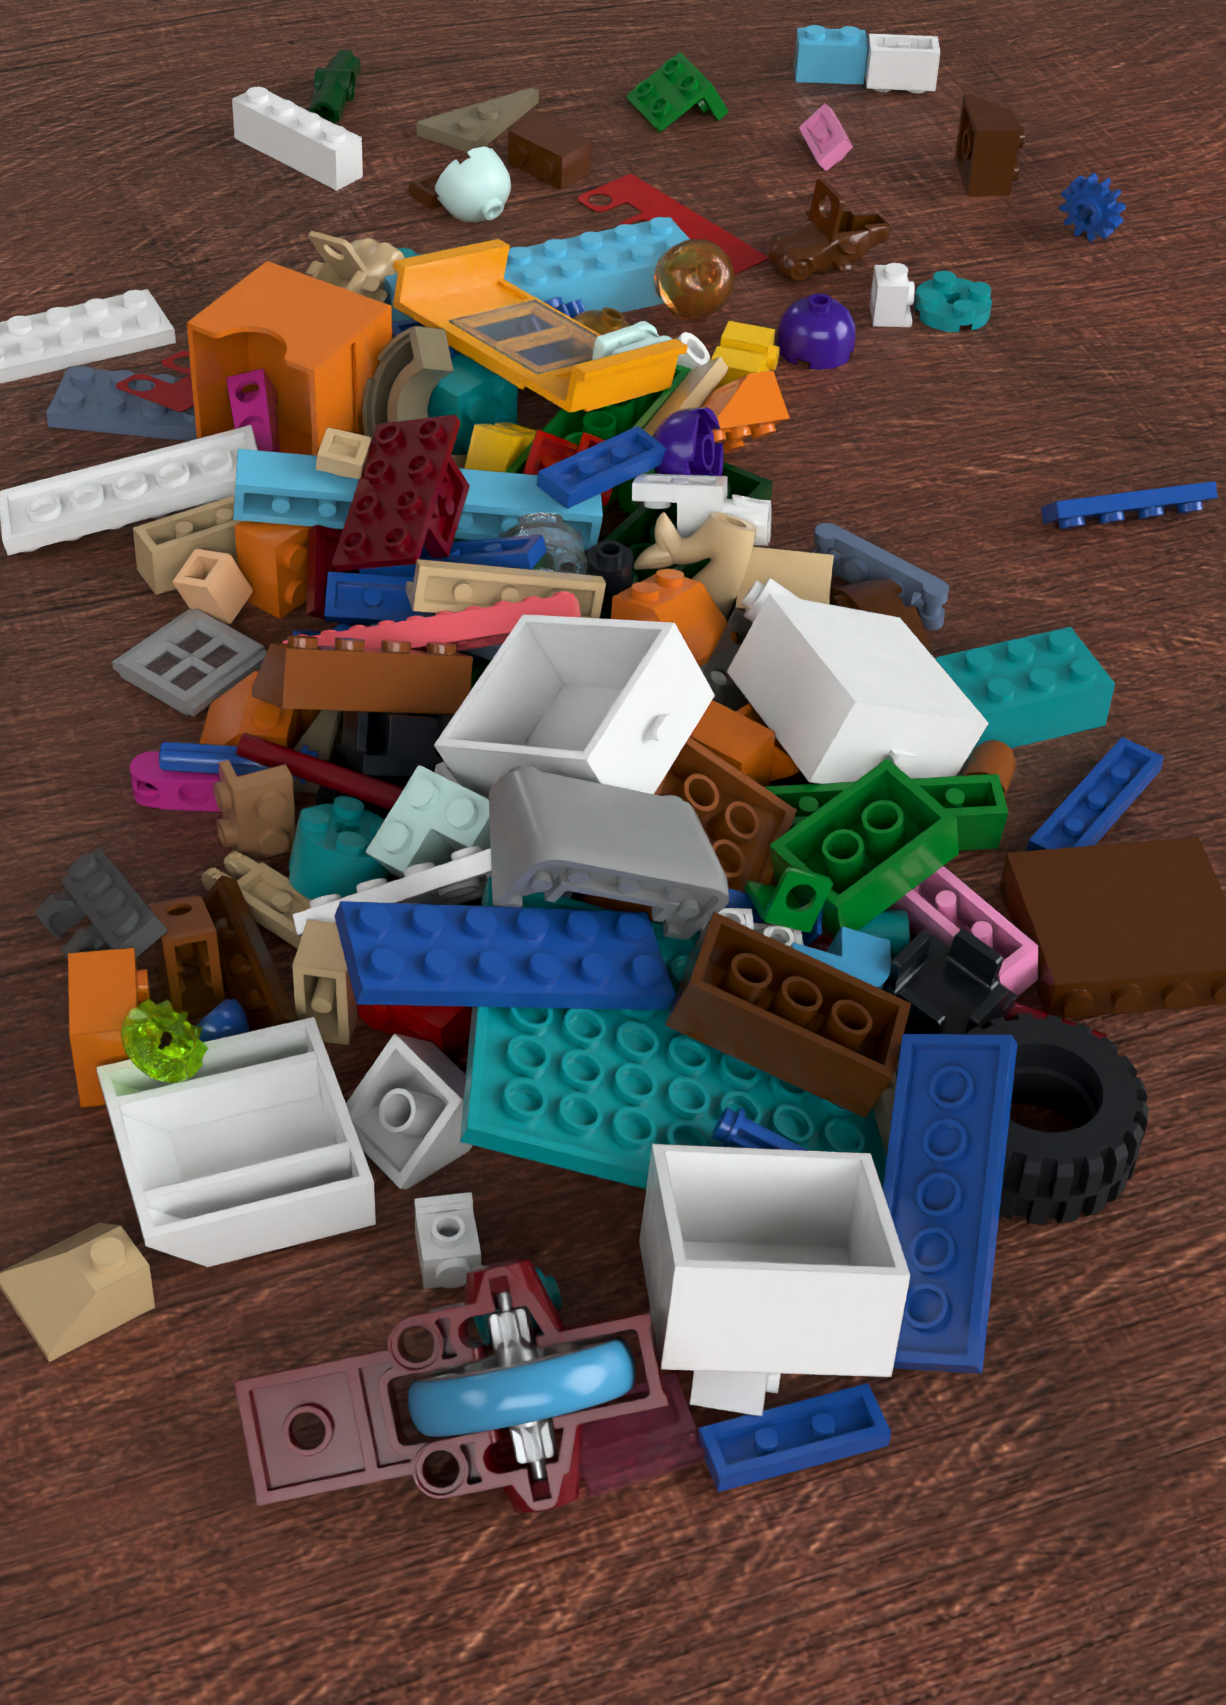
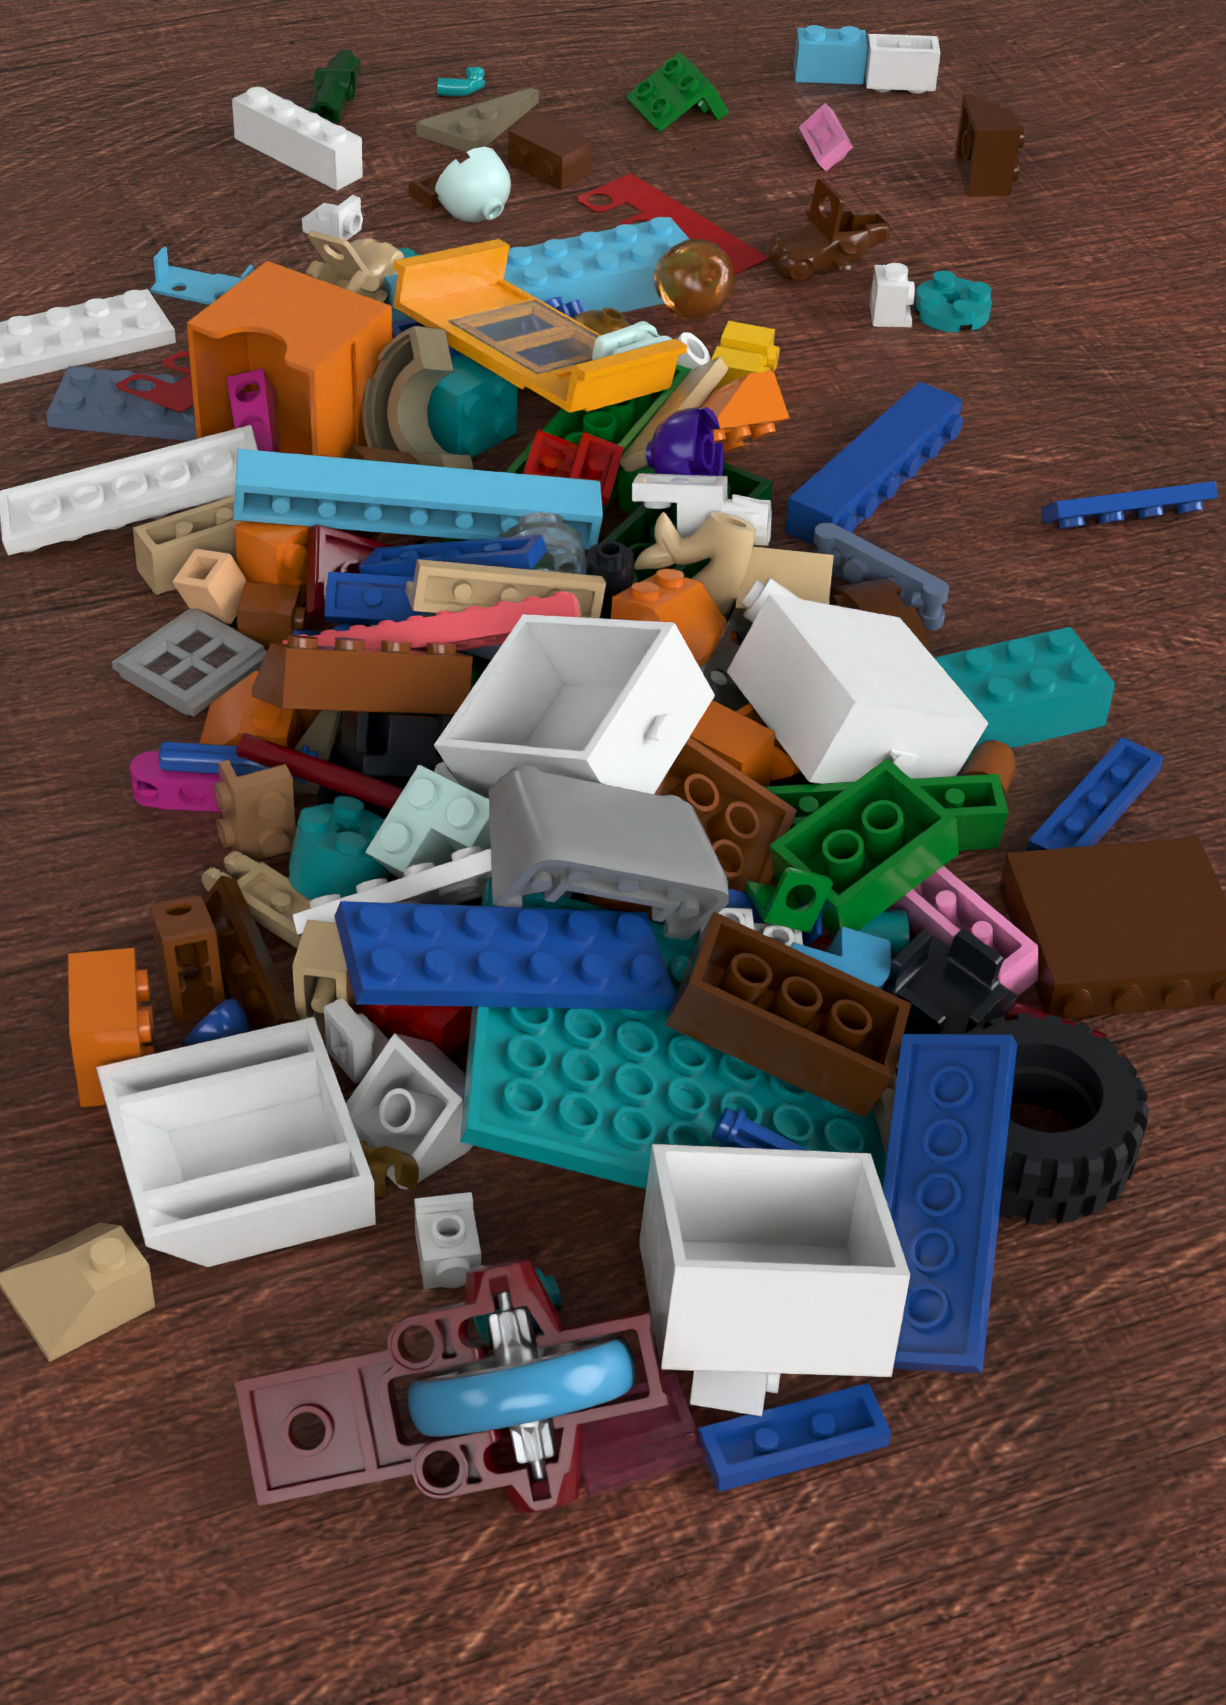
dark grey hinge [34,847,168,960] -> none
clear neon green gear [121,999,208,1083] -> none
tan plate [315,427,372,479] -> none
dark red bracket [332,415,470,572] -> none
yellow brick [464,422,537,472] -> none
blue plate [537,426,667,509] -> none
dark purple cylinder [776,294,856,370] -> none
blue gear [1059,173,1126,242] -> none
none -> medium azure piece [150,247,254,305]
none -> dark orange brick [237,581,309,649]
none -> white bracket [302,195,363,241]
none -> white bracket [324,998,389,1083]
none -> pearl gold piece [360,1140,419,1199]
none -> teal arm [437,67,486,97]
none -> blue brick [785,381,963,547]

